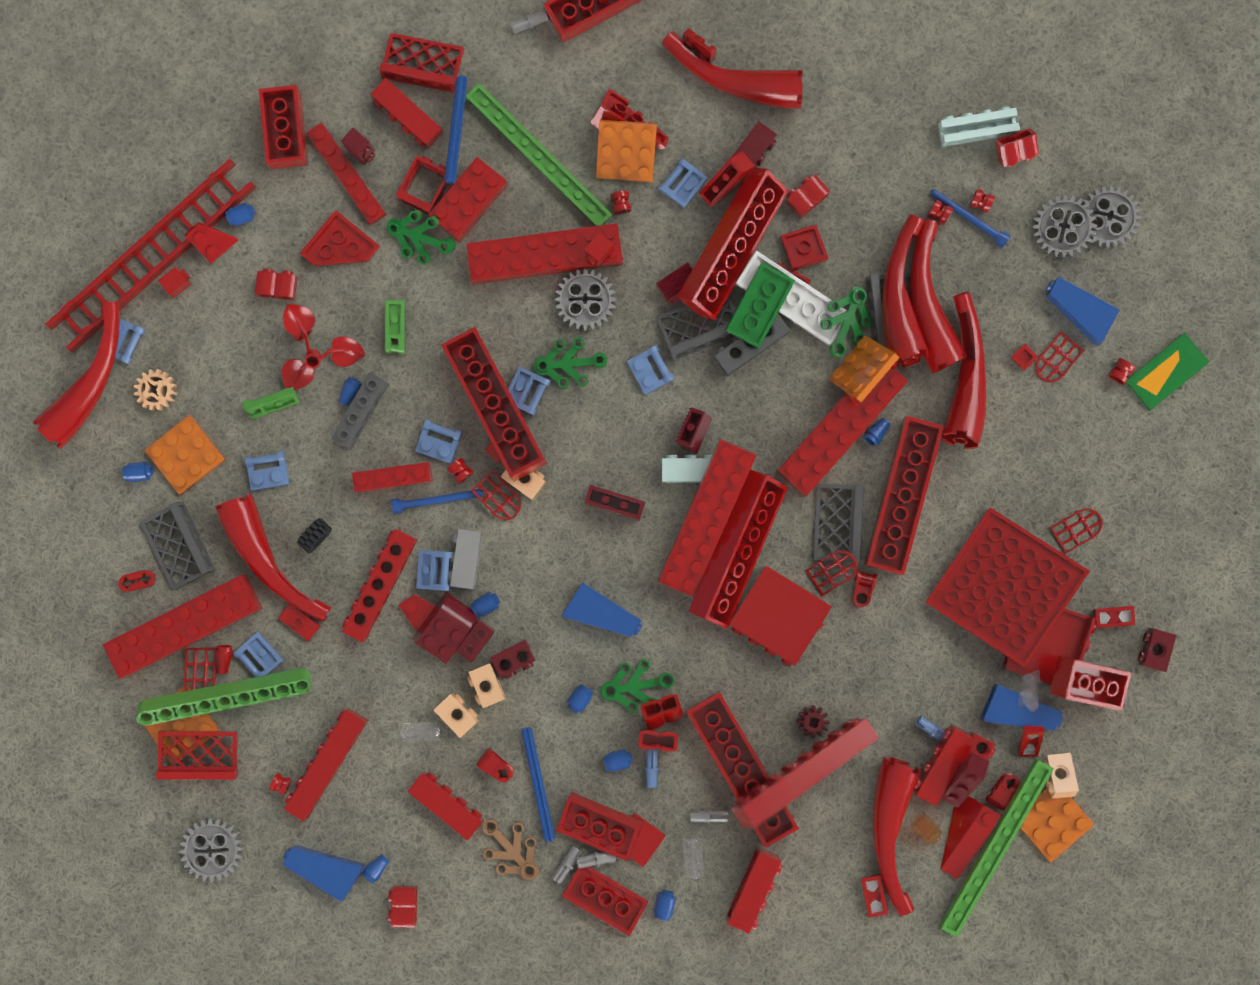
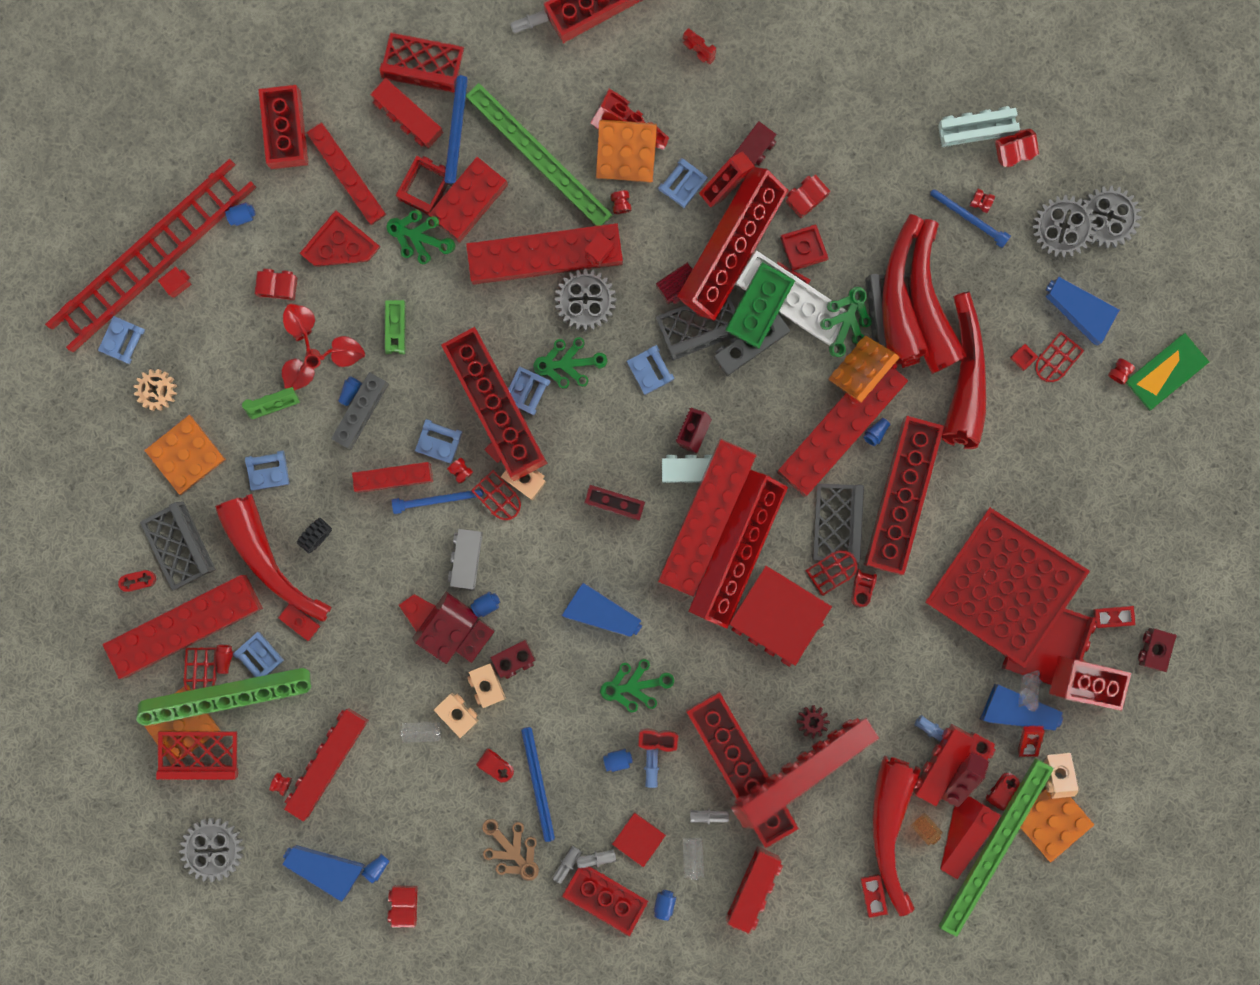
red brick [33,302,120,449] -> none
blue brick [122,461,153,482] -> none
red wing [184,222,238,264] -> none
dark red brick [341,128,376,165] -> none
red brick [342,529,418,642] -> none
red brick [407,771,484,841] -> none
medium blue plate [416,550,452,591] -> none
red slope [556,792,643,862] -> none
blue brick [566,684,594,714] -> none
red brick [640,694,684,729] -> none
red brick [662,31,803,109] -> none
red wheel [927,199,953,225] -> none
red window [1049,508,1103,554] -> none

